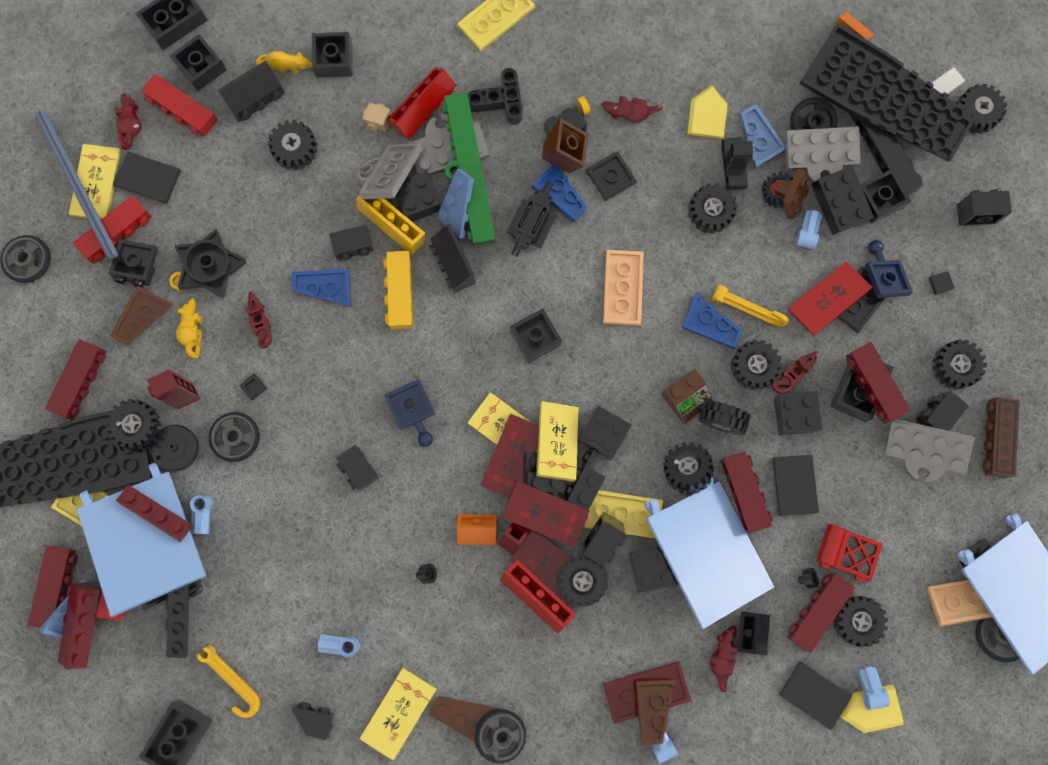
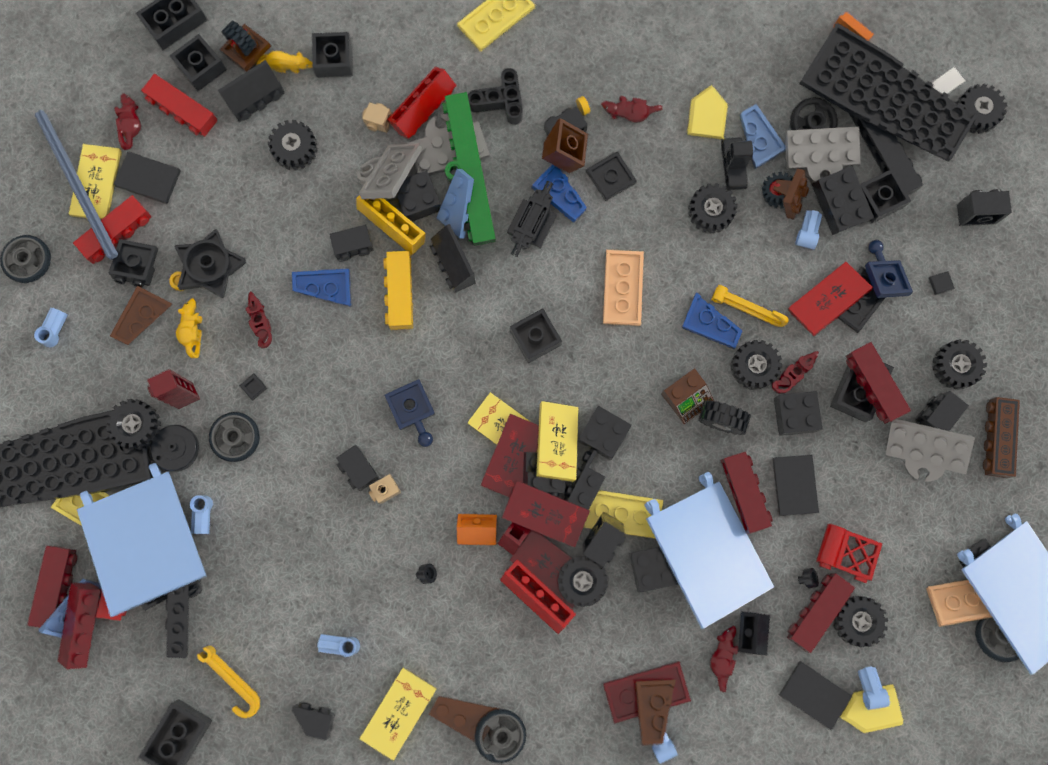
dark red brick [45,339,106,420] -> none
dark red plate [116,485,193,543] -> none
black wheel [663,442,714,495] -> none
none -> light blue piece [34,308,68,348]
none -> plate [220,21,271,72]
none -> tan brick [369,474,401,504]

